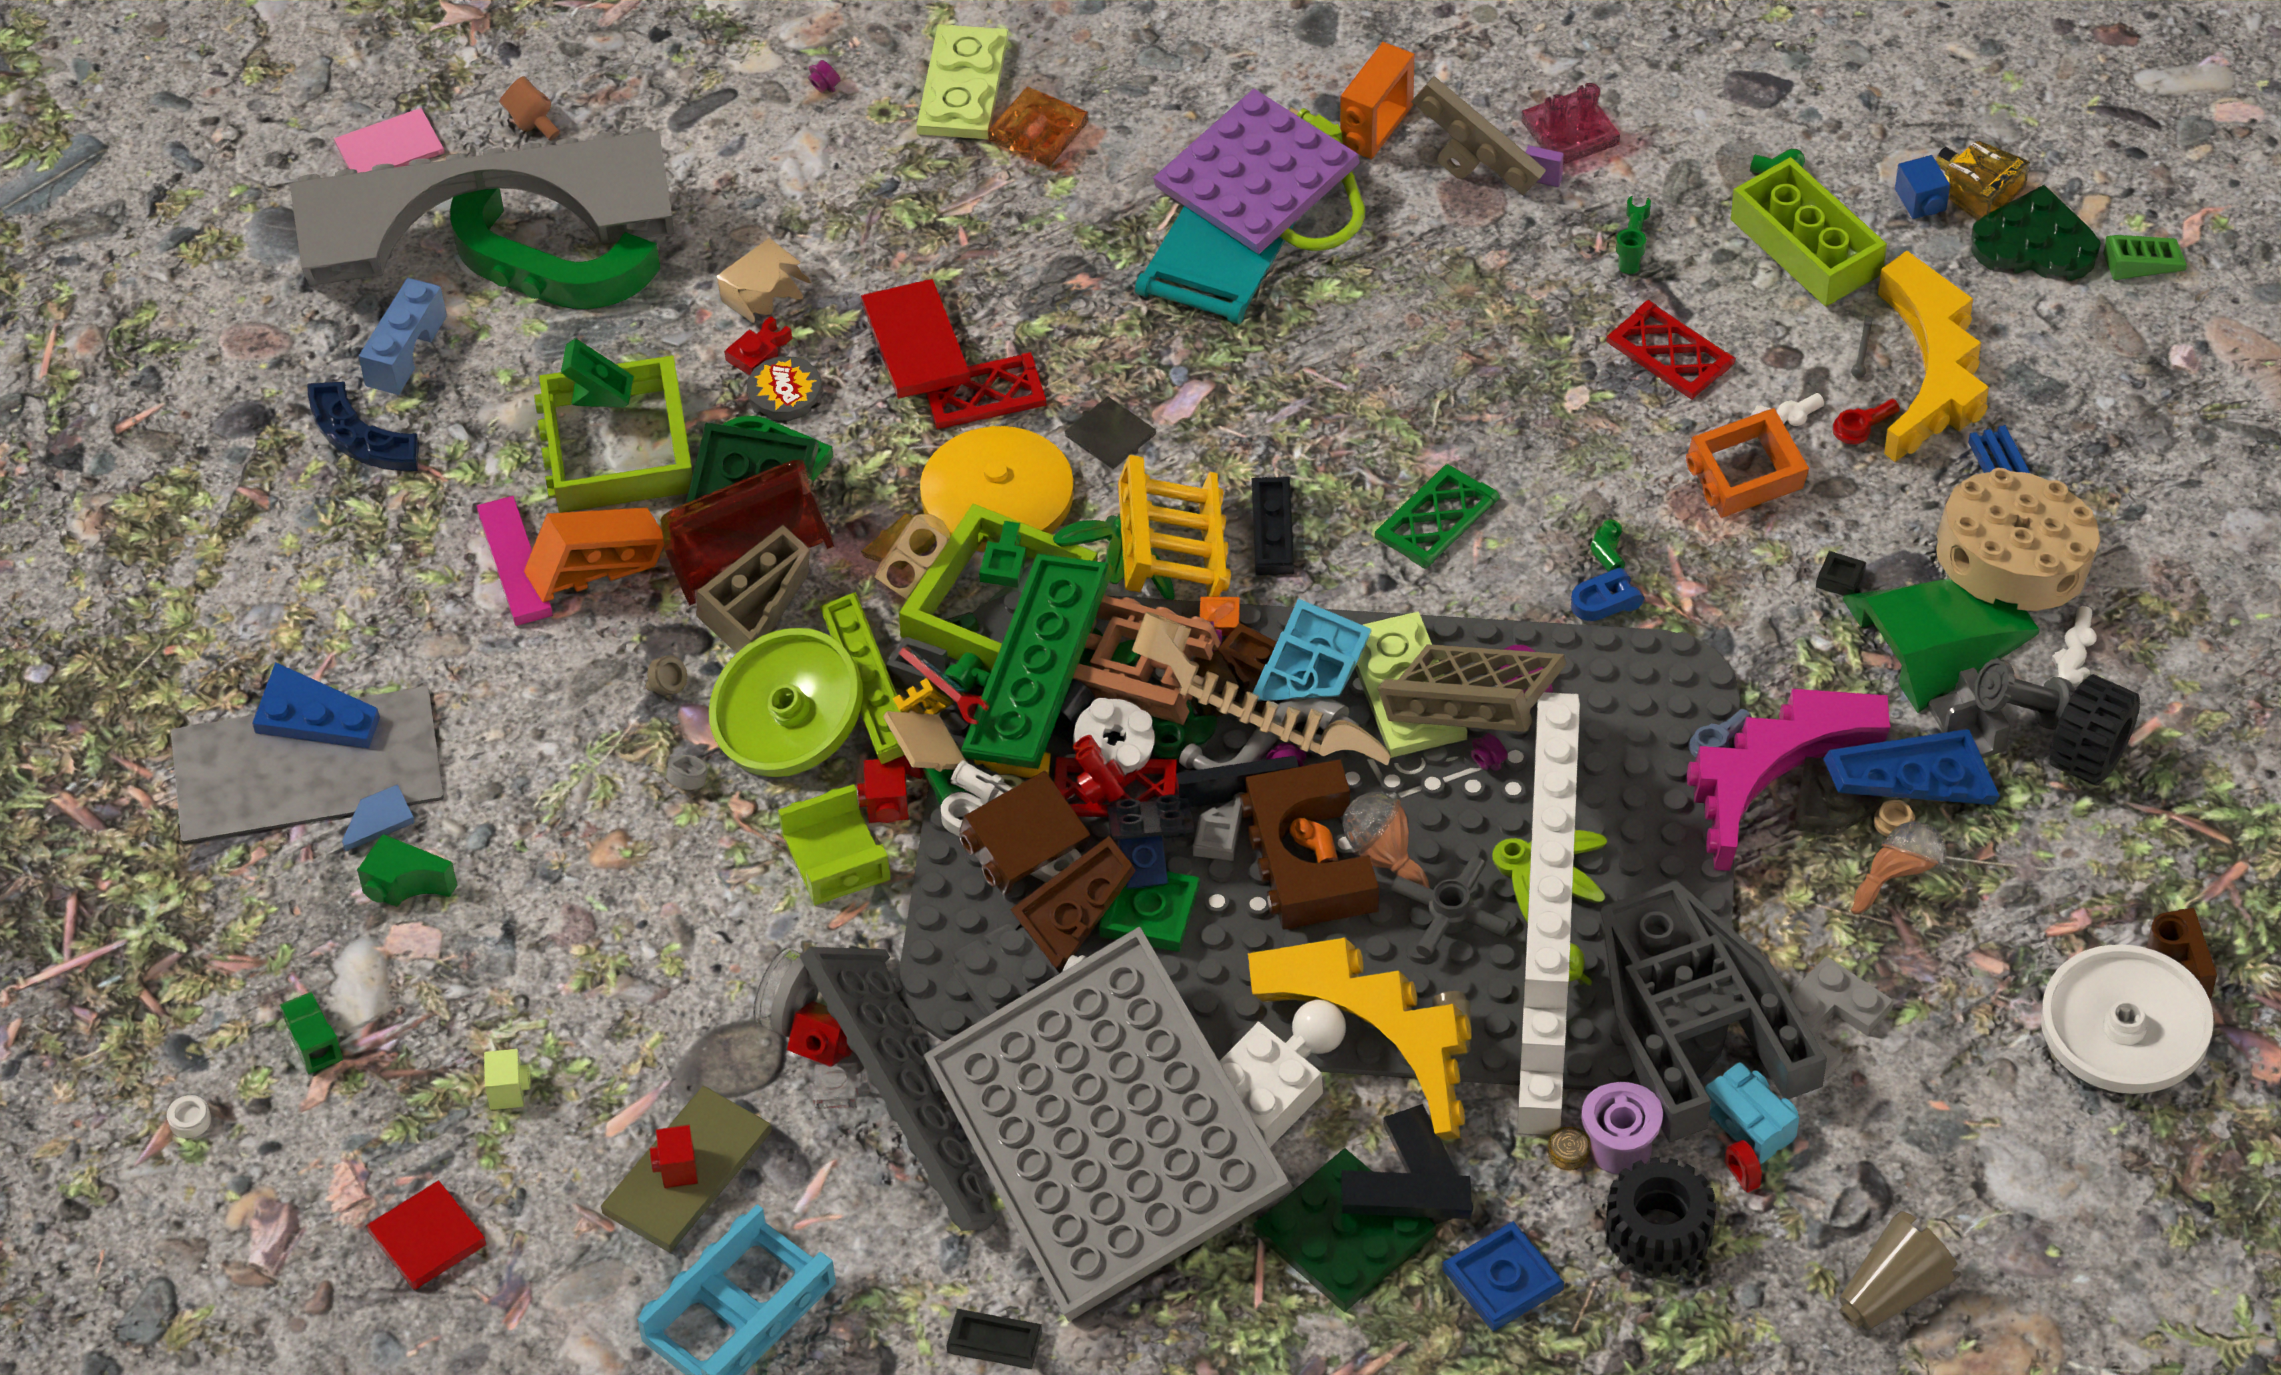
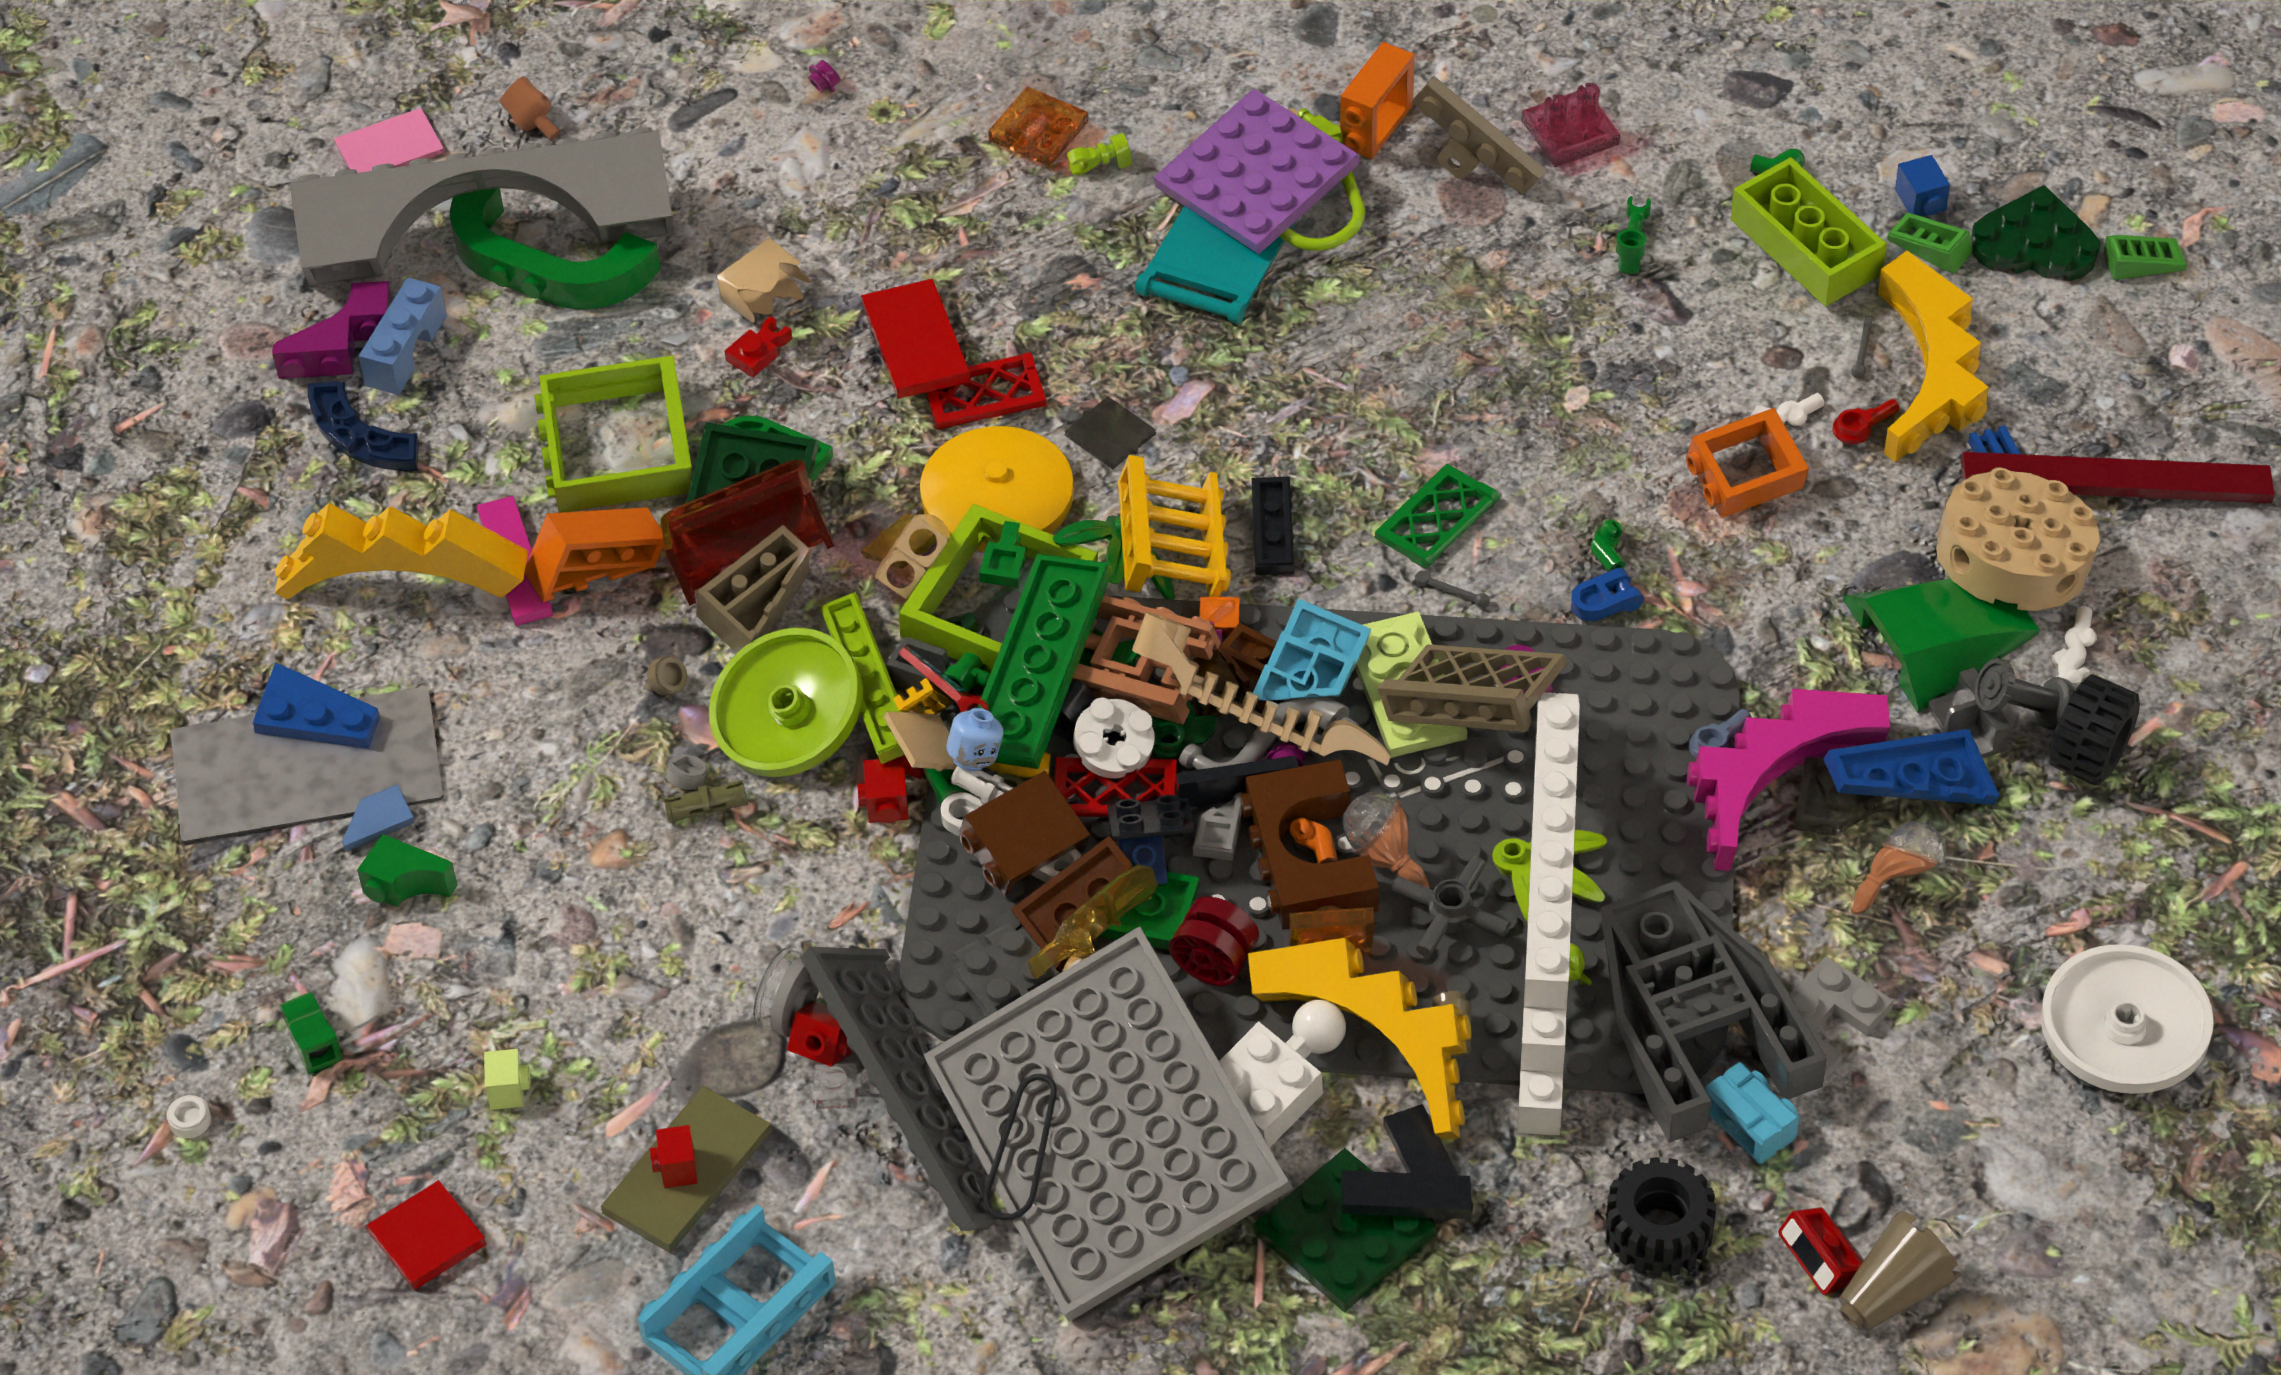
green slope [561,338,634,408] -> none
tile [747,357,822,421] -> none
lime panel [778,784,891,906] -> none
yellowish green piece [916,24,1008,139] -> none
pearl dark grey tile [946,1308,1042,1369] -> none
red plate [1073,735,1126,804] -> none
blue tile [1442,1221,1564,1332] -> none
magenta plate [1471,733,1508,771] -> none
medium lavender tile [1526,145,1564,187] -> none
tile [1548,1126,1591,1170] -> none
lavender piece [1581,1082,1663,1174] -> none
red window [1606,300,1736,400] -> none
red tile [1724,1140,1762,1193] -> none
pearl dark grey tile [1816,551,1866,596] -> none
tan plate [1874,800,1915,839] -> none
clear yellow torso [1936,141,2030,221] -> none
reddish brown plate [2146,908,2217,999] -> none
none -> magenta arch [272,281,393,379]
none -> yellow arch [274,503,529,600]
none -> olive pin [664,780,748,823]
none -> light blue head [946,708,1003,771]
none -> black piece [983,1074,1057,1221]
none -> clear yellow piece [1027,864,1158,979]
none -> lime piece [1066,133,1132,175]
none -> dark red wheel [1169,896,1259,986]
none -> clear orange plate [1288,905,1375,956]
none -> dark grey hinge [1415,571,1490,608]
none -> red slope [1778,1207,1863,1295]
none -> bright green slope [1887,212,1973,273]
none -> dark red tile [1961,452,2275,504]

